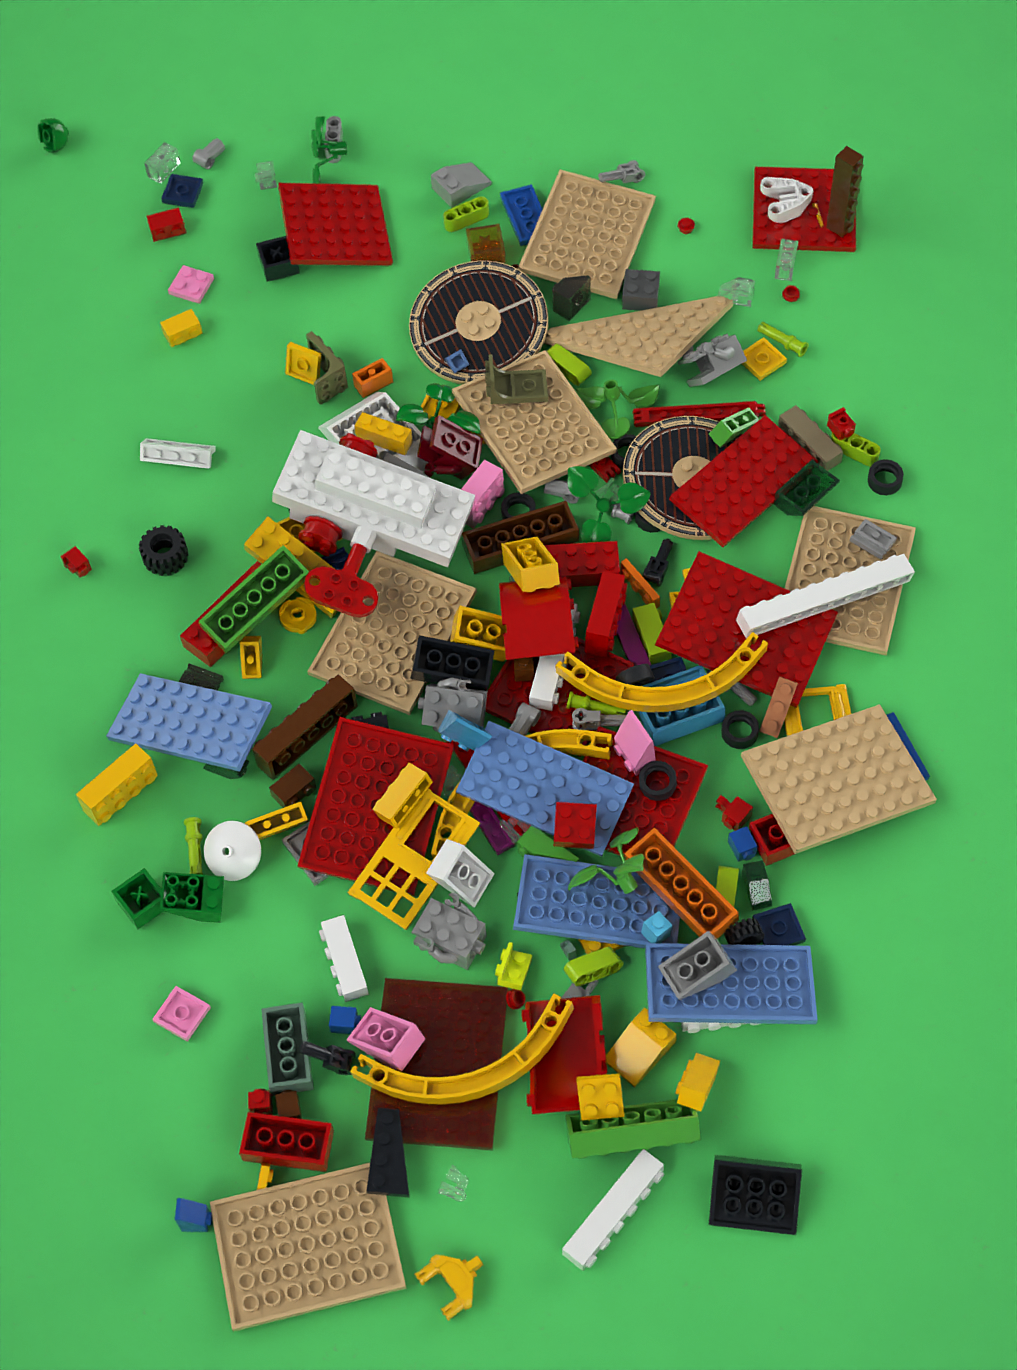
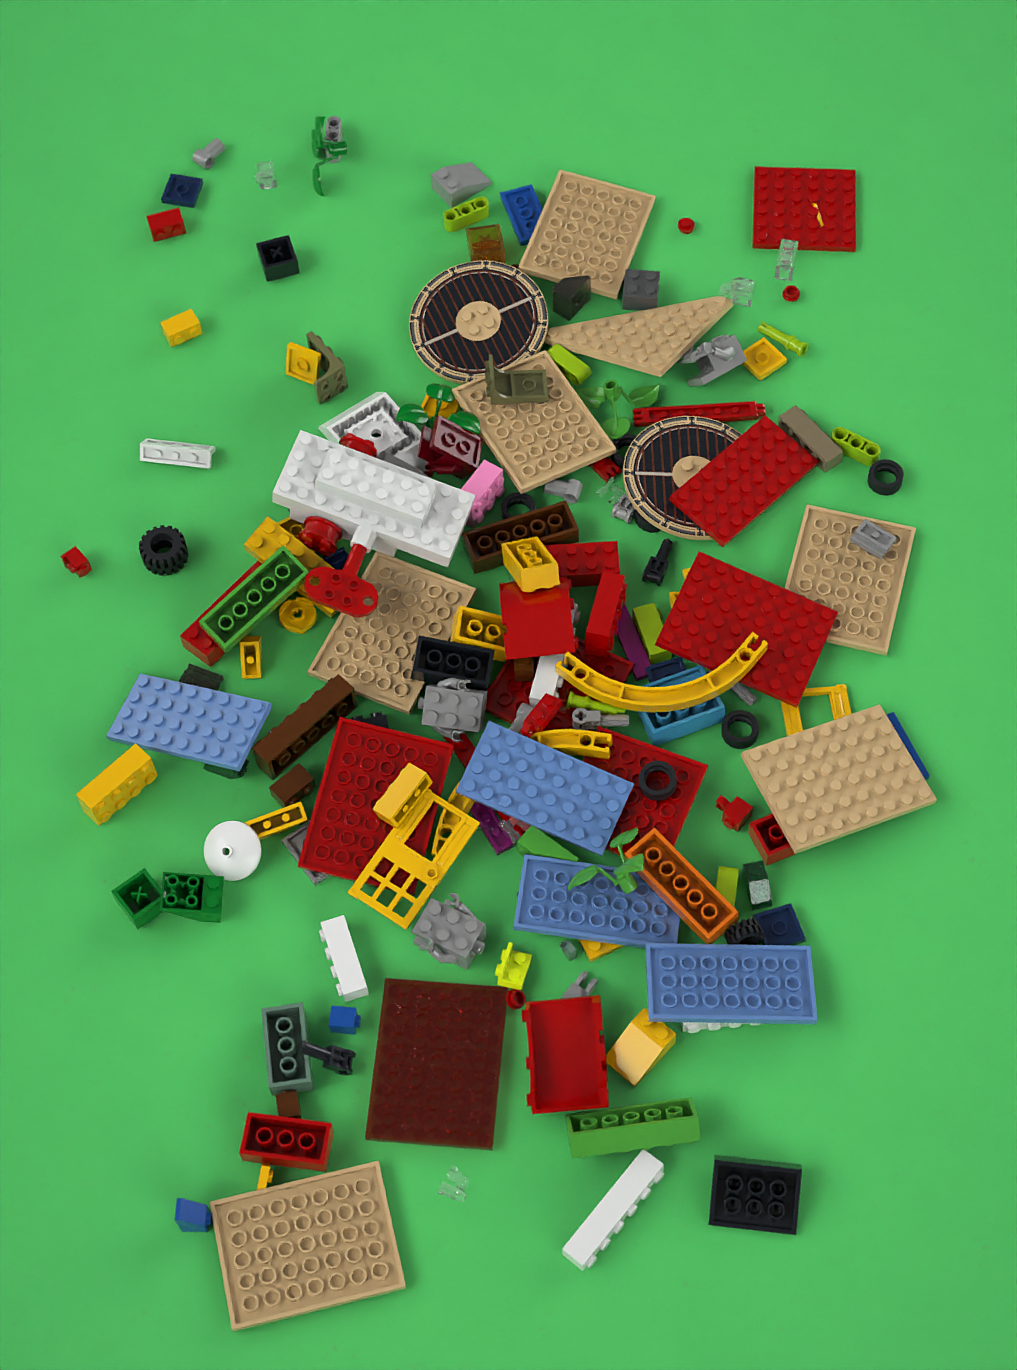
green cylinder [37,118,69,152] -> none
clear brick [144,142,181,183] -> none
bright pink plate [152,986,211,1042] -> none
bright pink plate [168,265,214,304] -> none
lime pin [184,817,203,875] -> none
red brick [248,1088,273,1115] -> none
red plate [278,183,393,266] -> none
bright pink slope [347,1007,425,1072] -> none
yellow piece [350,993,574,1104] -> none
orange brick [352,358,393,398] -> none
yellow brick [354,412,413,455] -> none
black wing [366,1108,410,1198] -> none
yellow connector [414,1255,483,1321] -> none
white slope [426,839,495,908] -> none
dark azure slope [438,710,492,751] -> none
clear piece [443,765,462,797] -> none
medium blue slope [444,349,470,374] -> none
red brick [553,802,597,849] -> none
lime beam [563,946,623,987] -> none
green plant [567,466,650,543] -> none
yellow plate [577,1073,624,1120] -> none
light grey connector [598,160,645,183] -> none
bright pink slope [613,710,656,776] -> none
black tyre [616,664,655,686] -> none
orange plate [620,558,660,609] -> none
medium azure brick [641,911,673,943] -> none
light grey slope [658,931,737,1000] -> none
yellow brick [675,1053,720,1111] -> none
bright green slope [709,407,759,447] -> none
blue brick [728,826,758,862] -> none
white brick [736,554,915,639] -> none
nougat plate [759,676,798,738] -> none
white connector [760,177,813,223] -> none
clear green slope [774,460,840,516] -> none
reddish brown brick [826,146,864,238] -> none
red brick [827,407,856,441] -> none
none -> red hinge [520,693,563,738]

